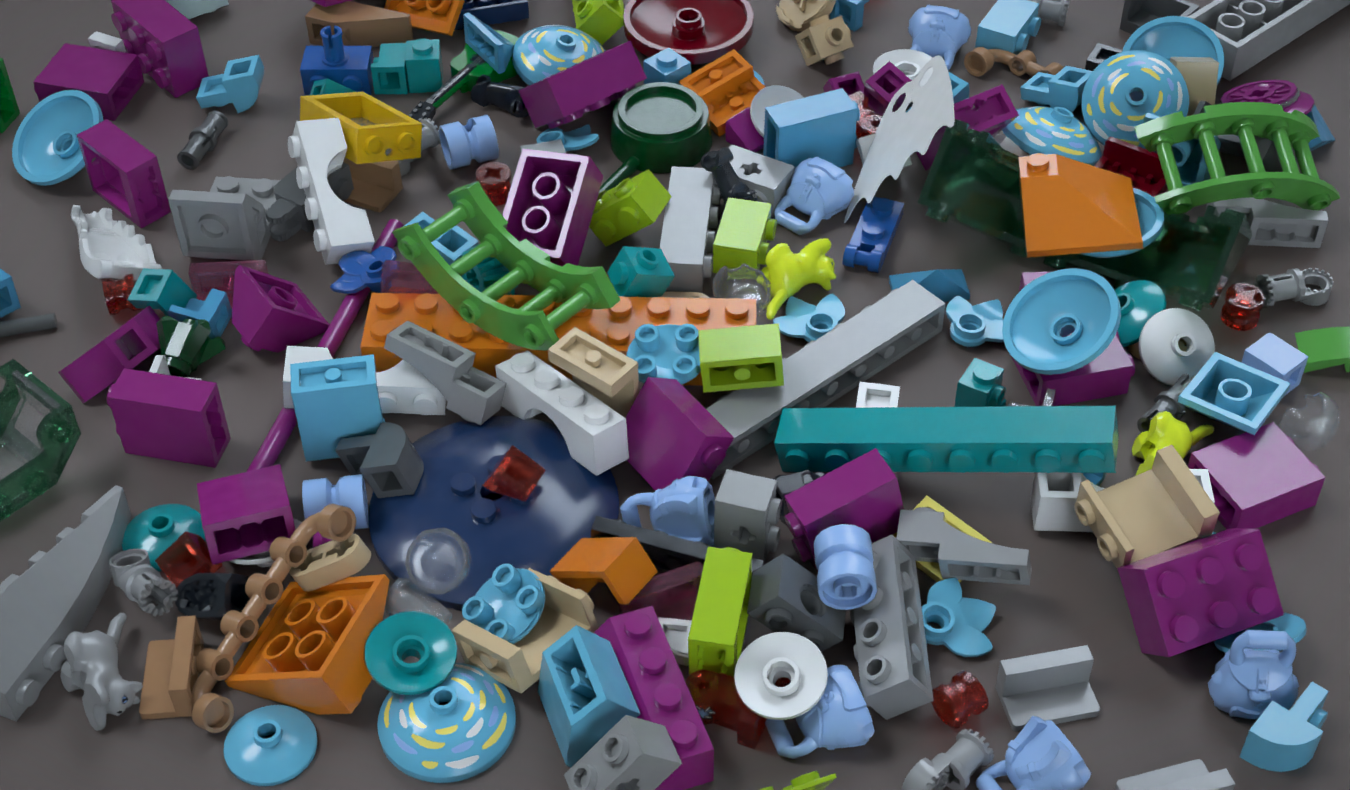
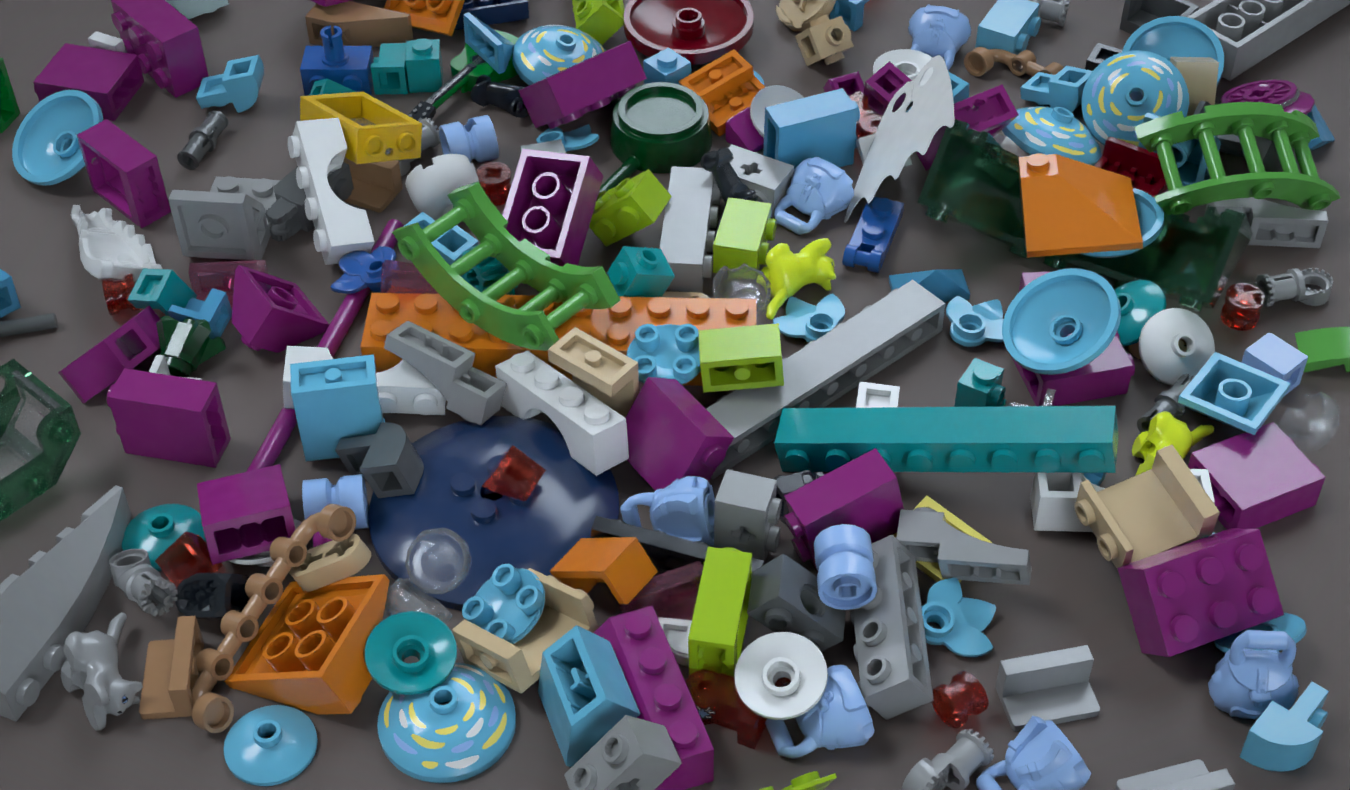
none -> white cylinder [405,154,479,220]

